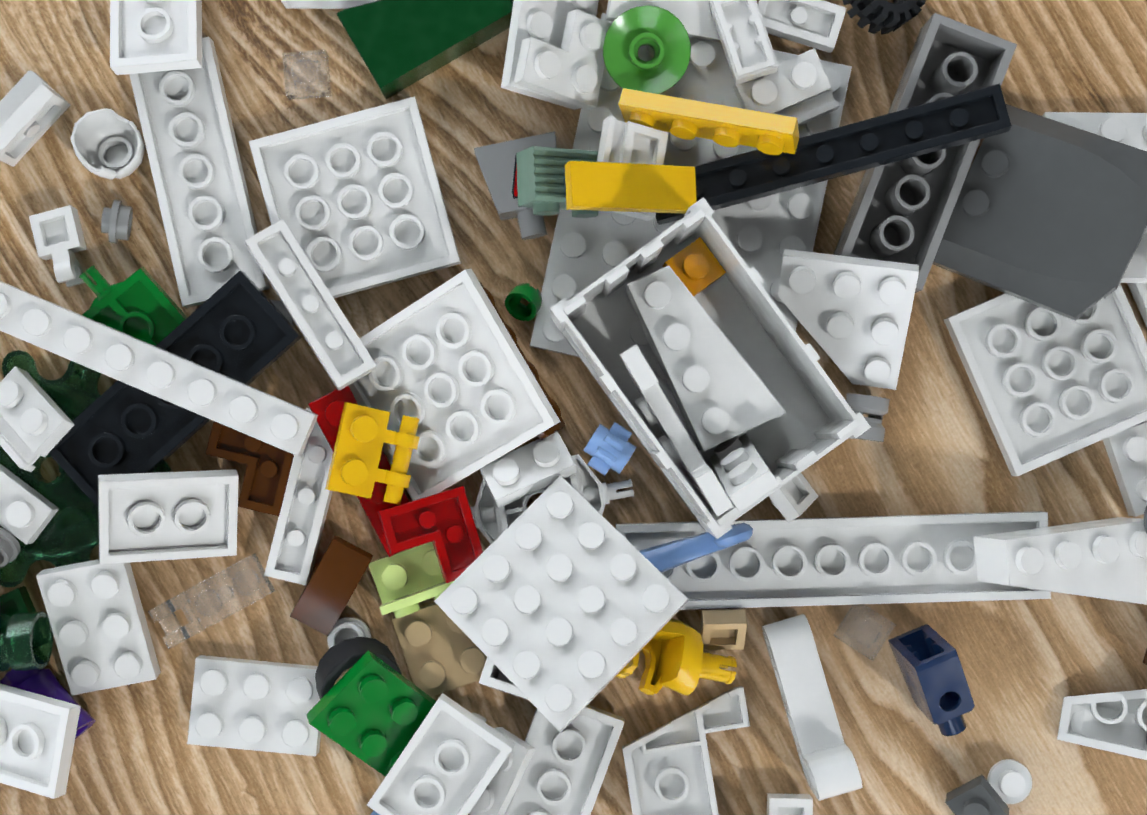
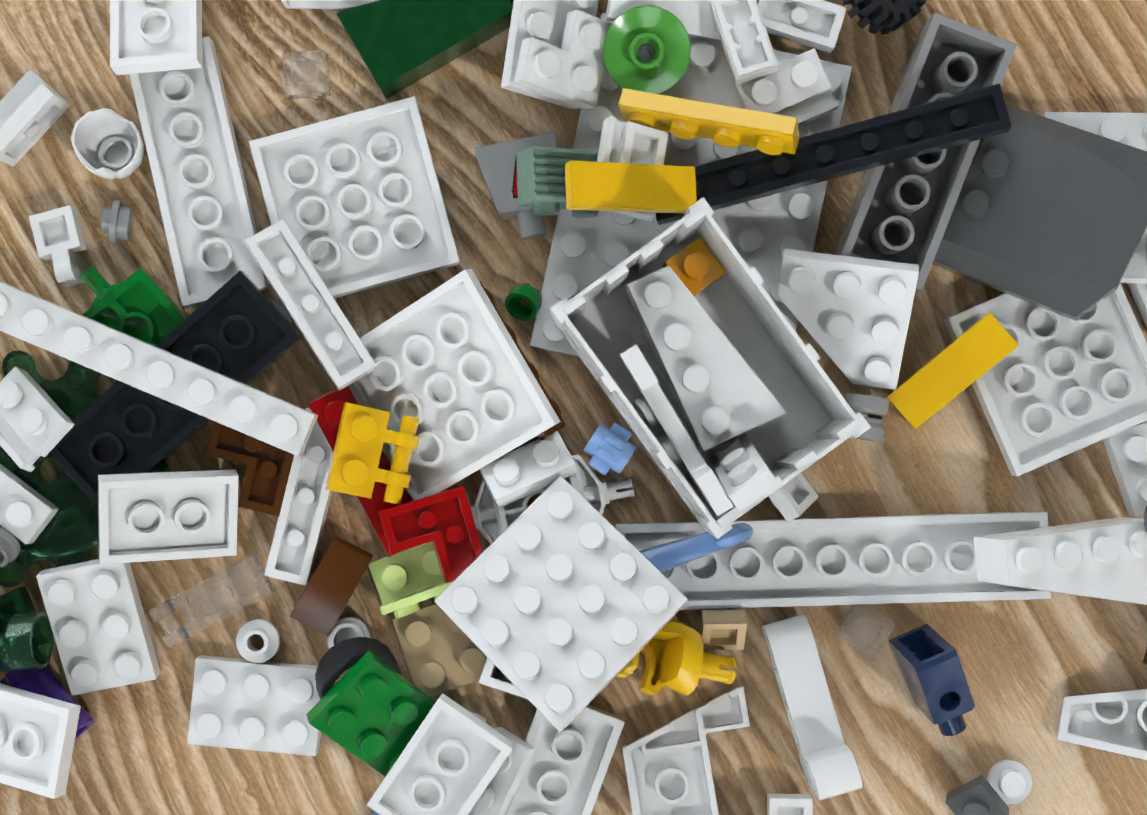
none -> white plate [236,619,280,663]
none -> yellow tile [887,312,1020,429]

